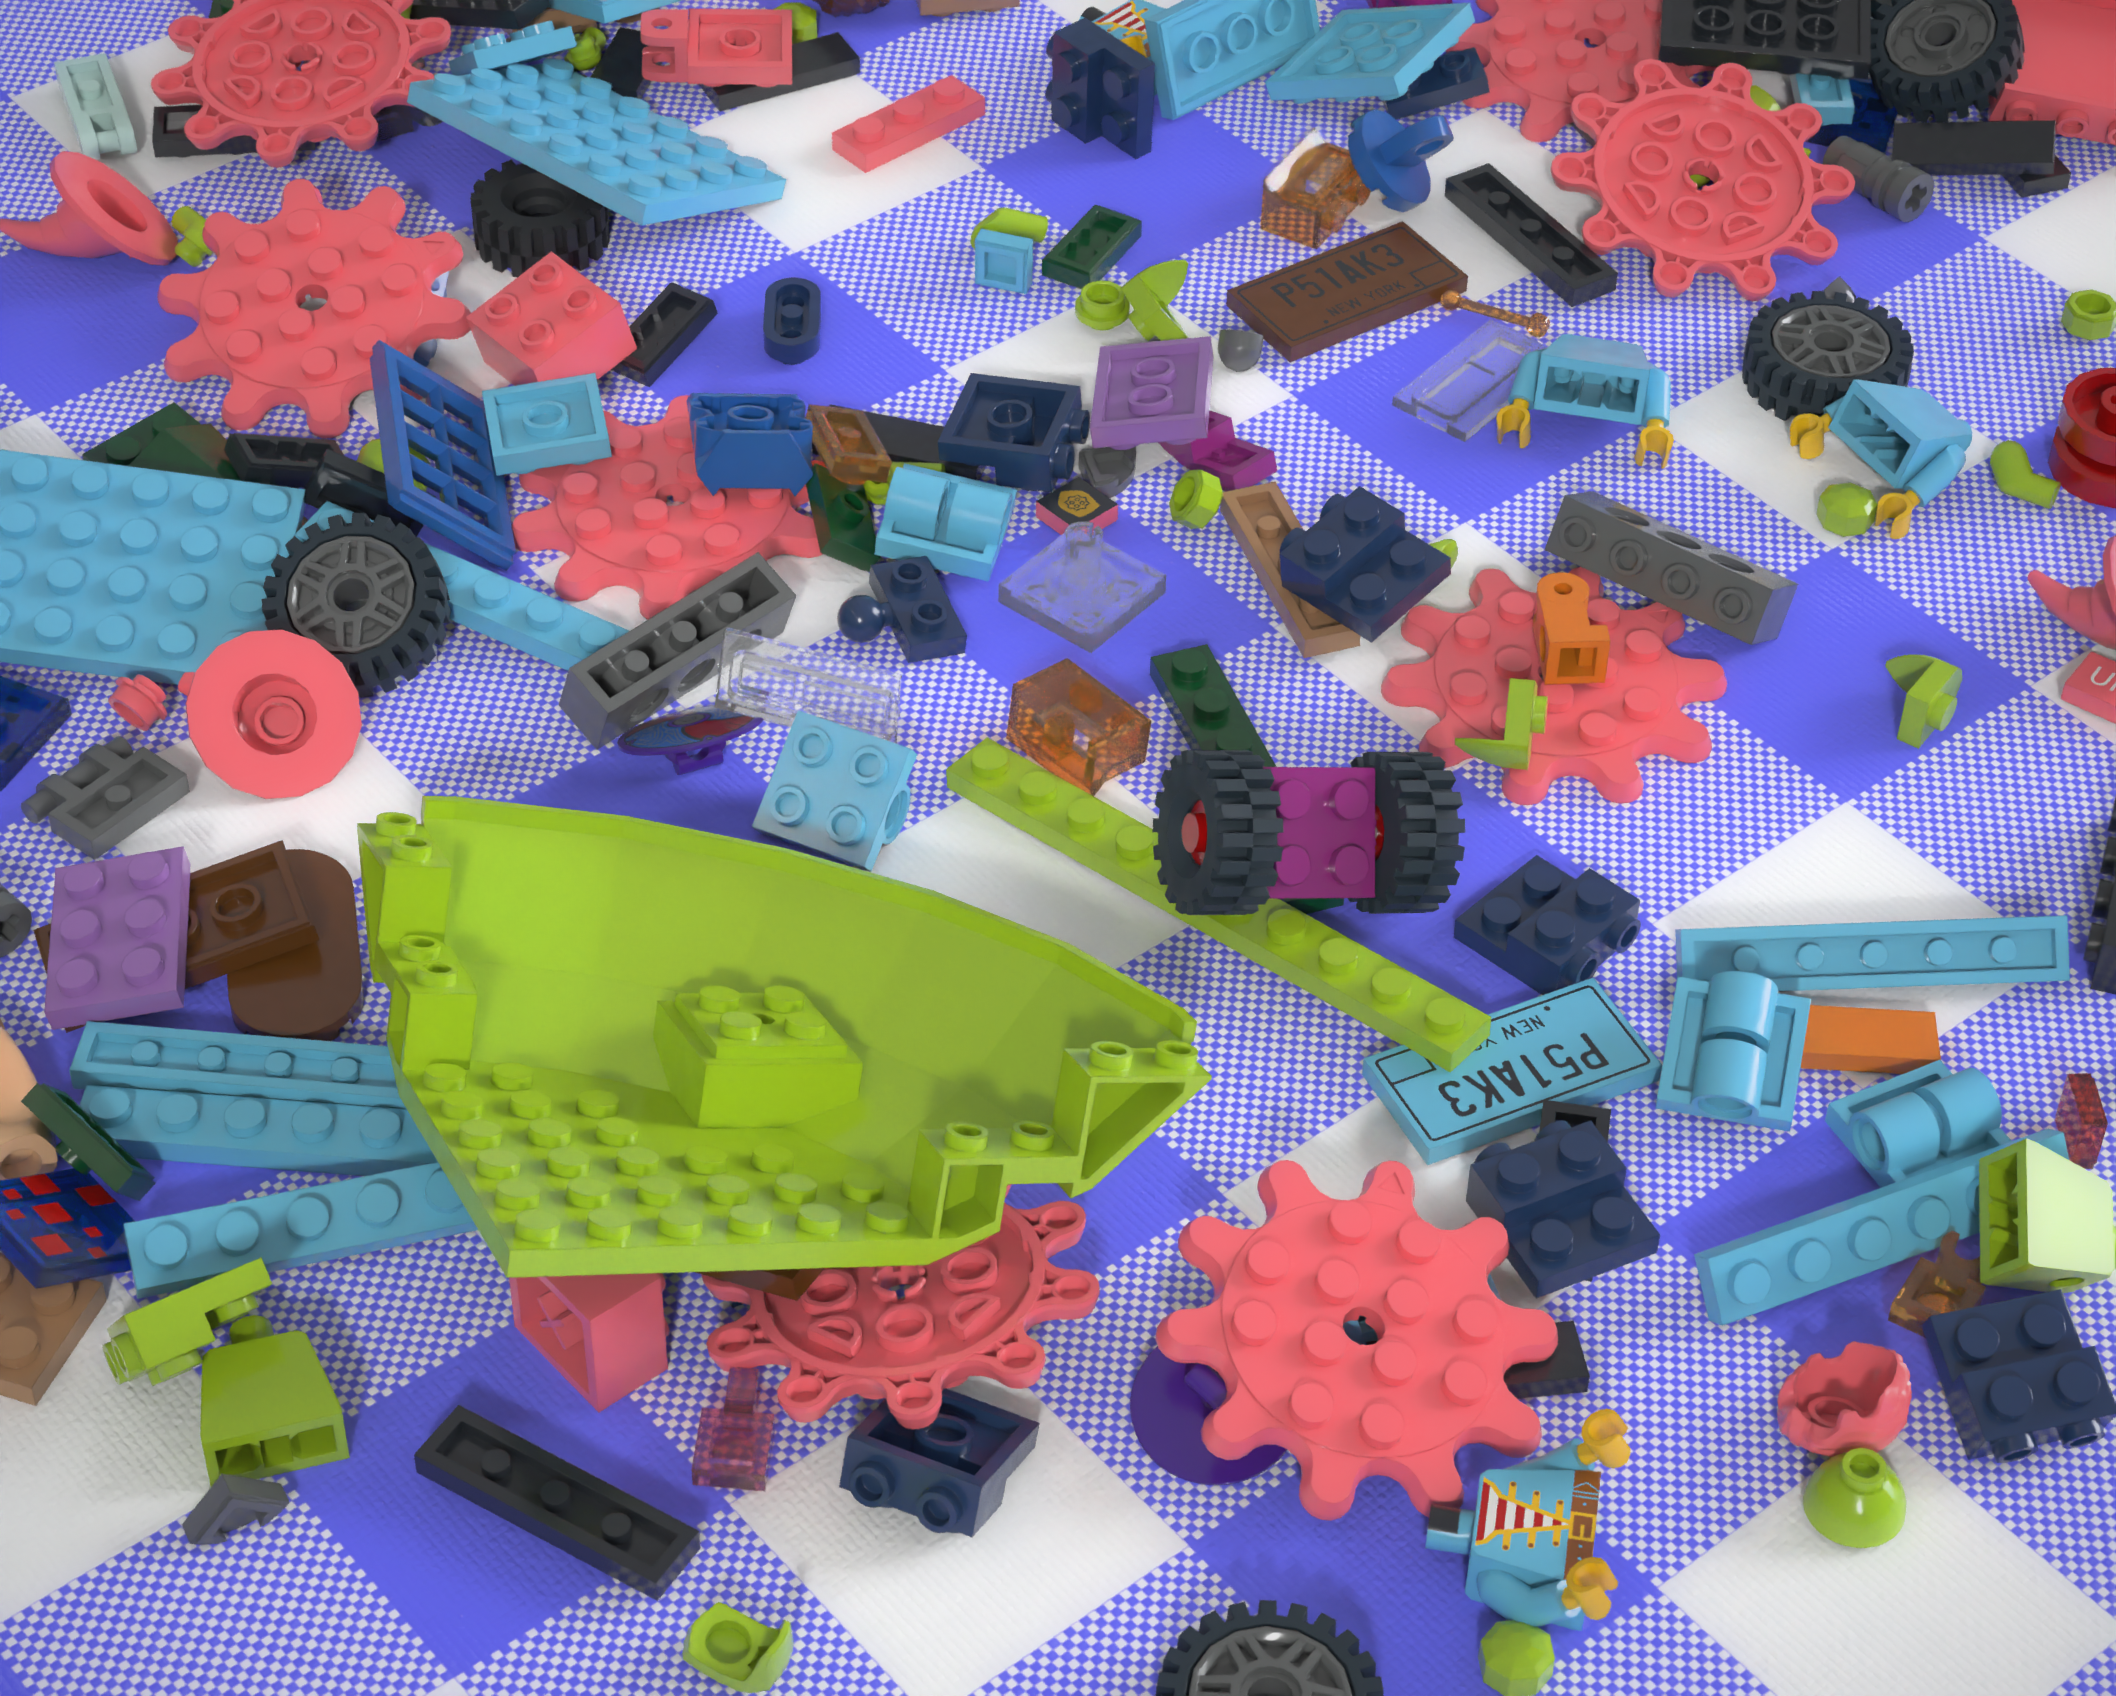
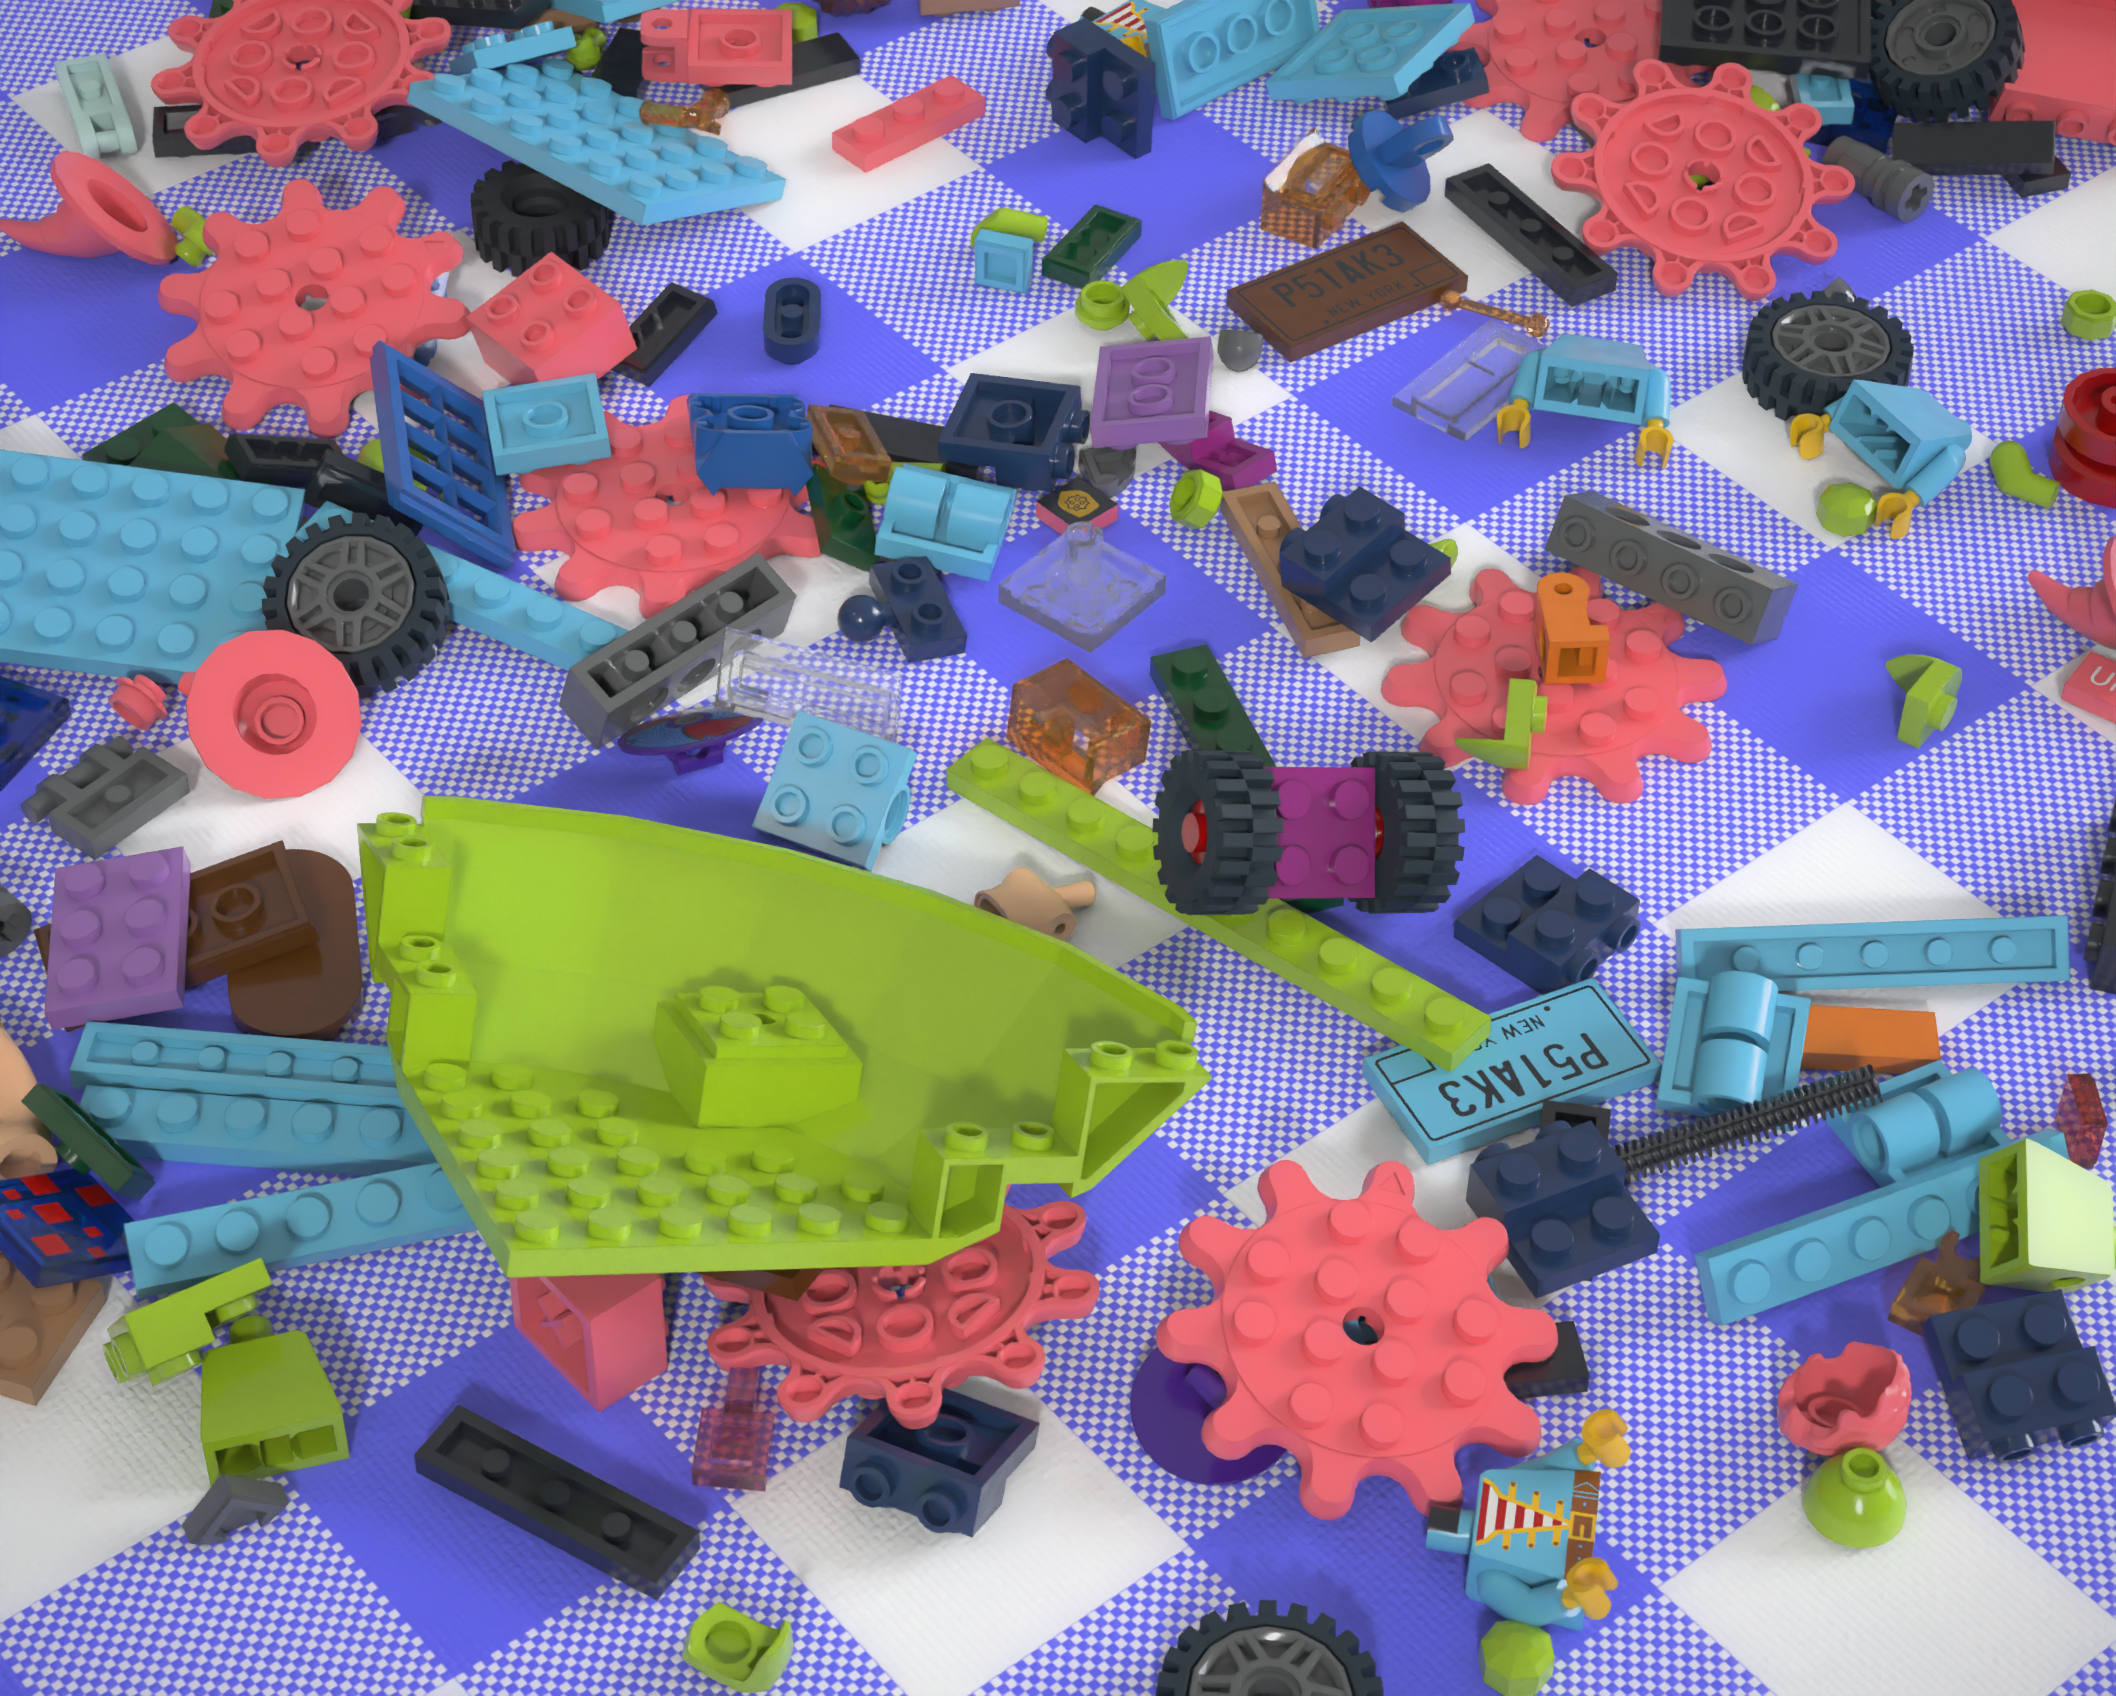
none -> clear orange piece [639,88,730,135]
none -> light nougat piece [974,867,1096,941]
none -> black axle [1611,1064,1883,1183]

